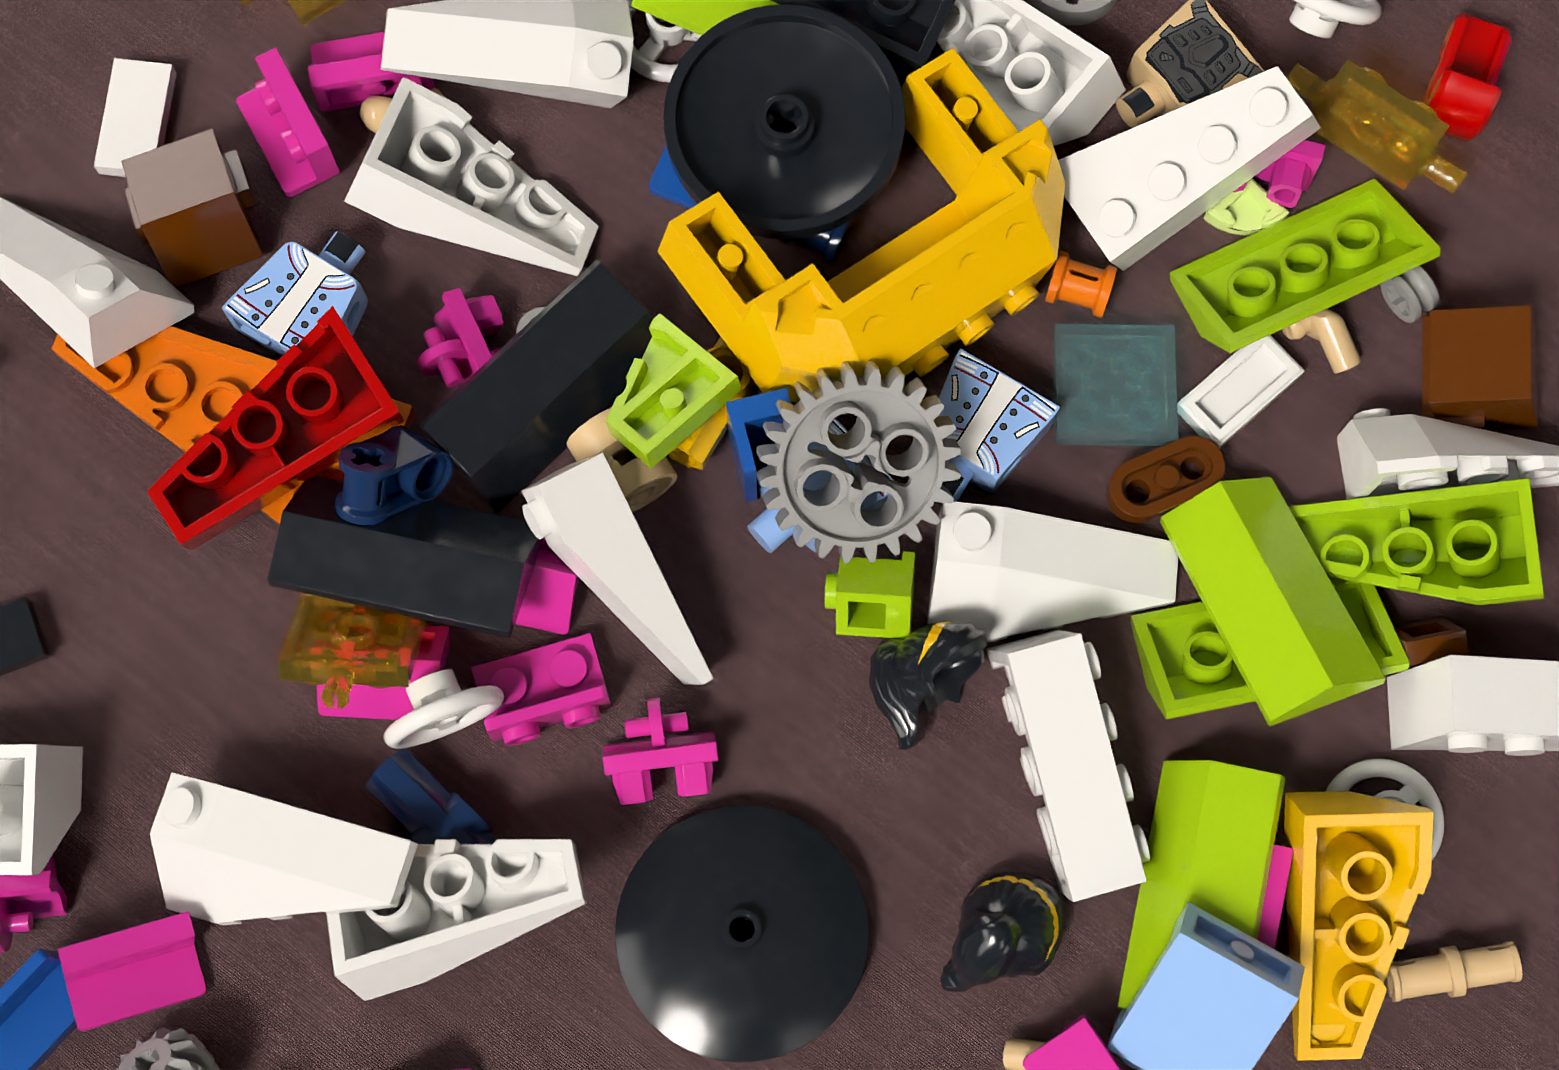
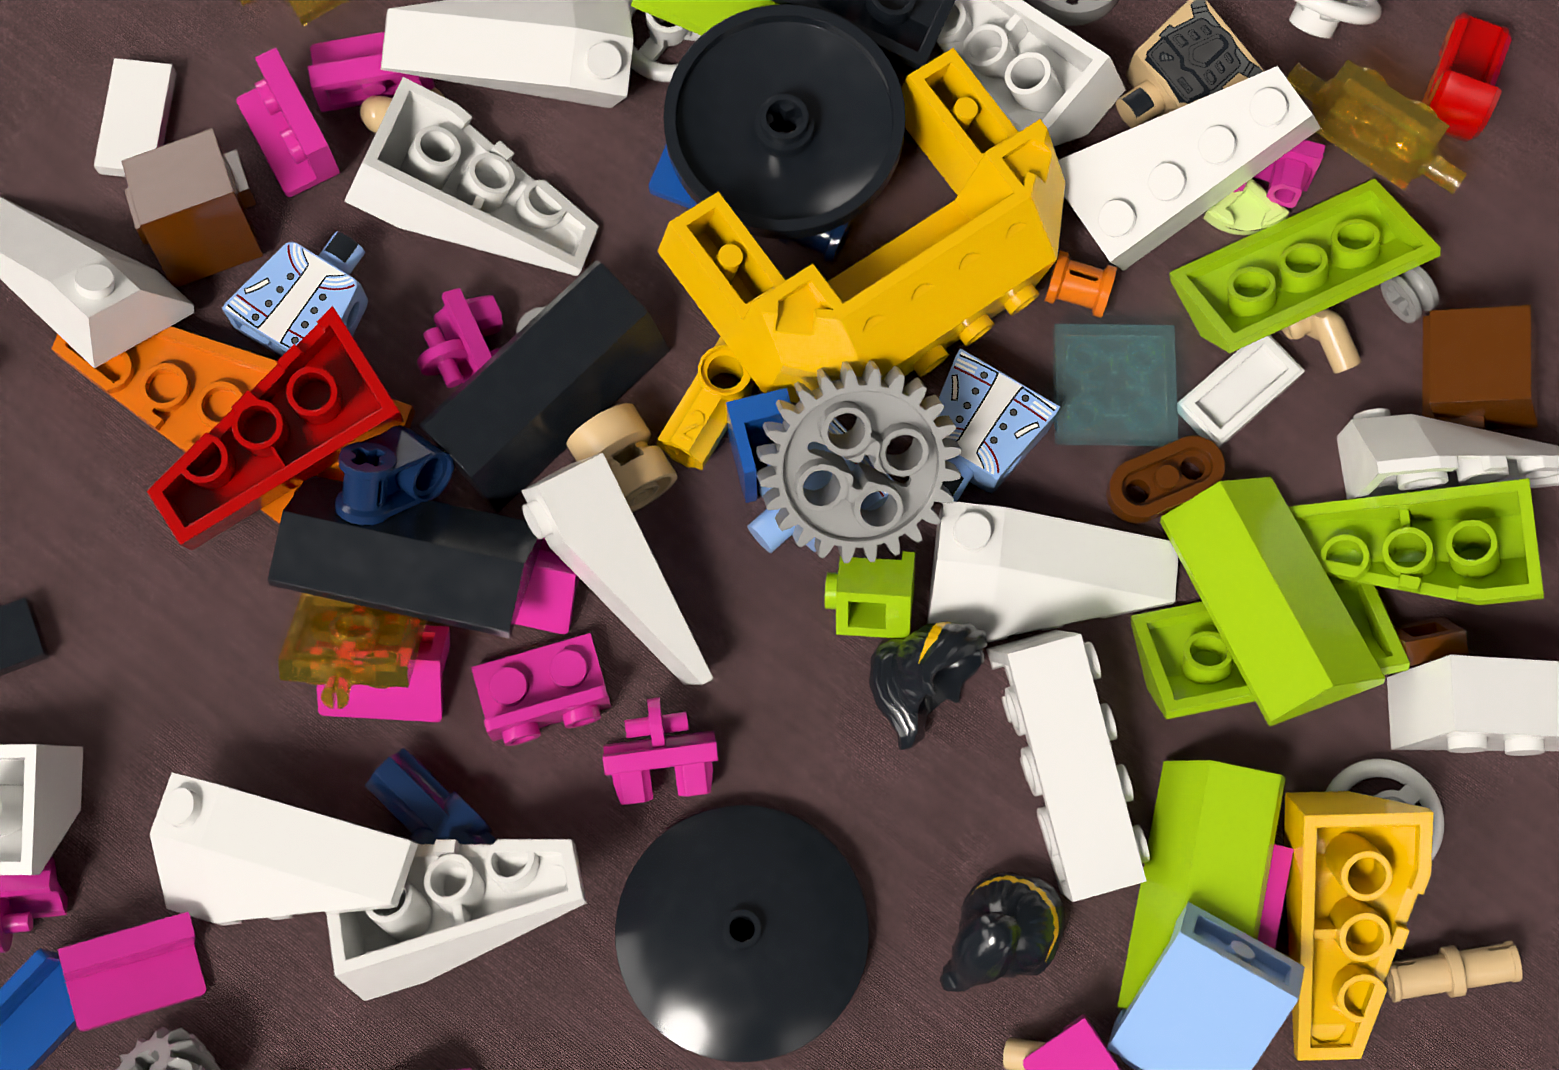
white piece [384,669,504,749] -> none
lime wing [606,313,742,469] -> none

